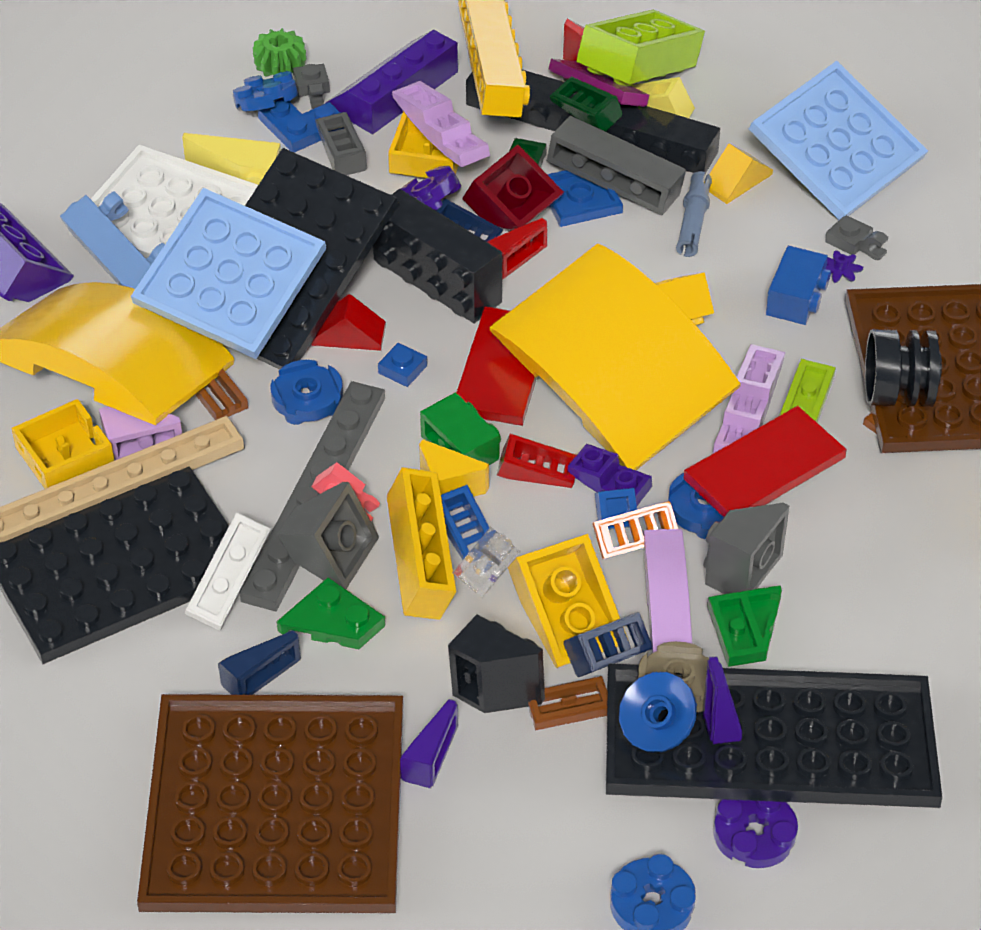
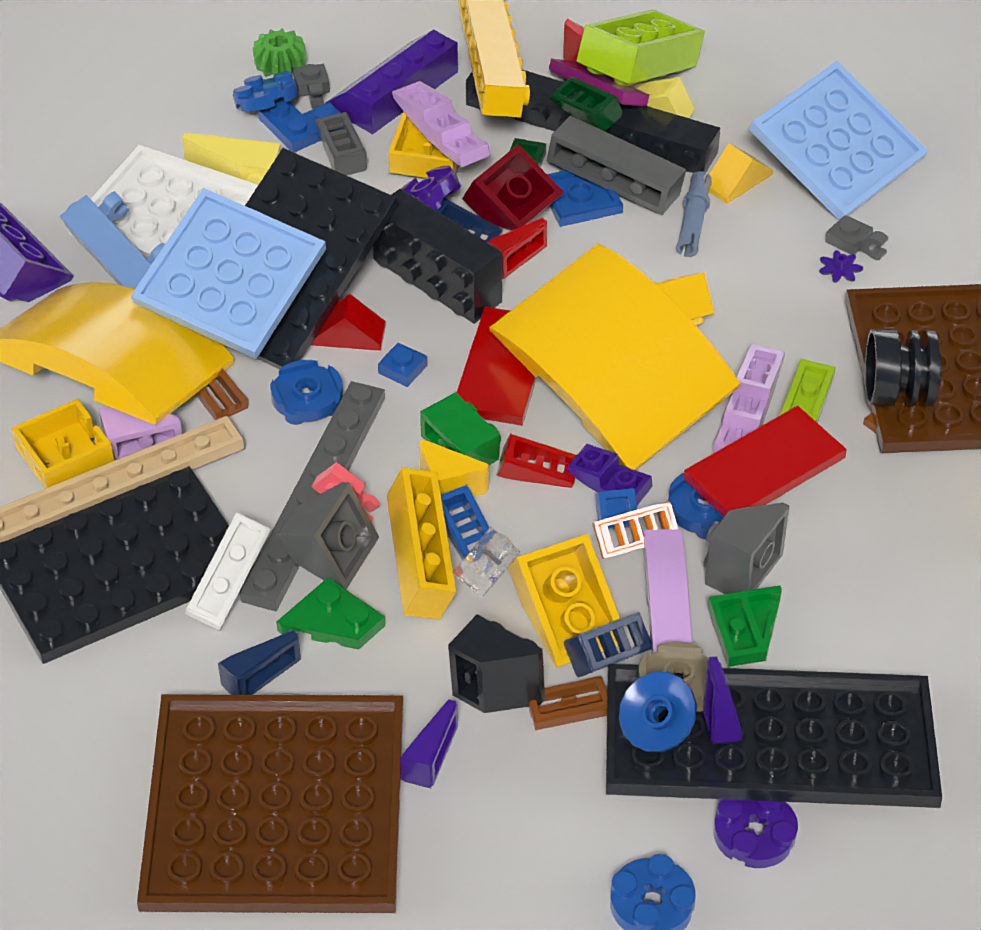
blue brick [766,245,831,325] -> none

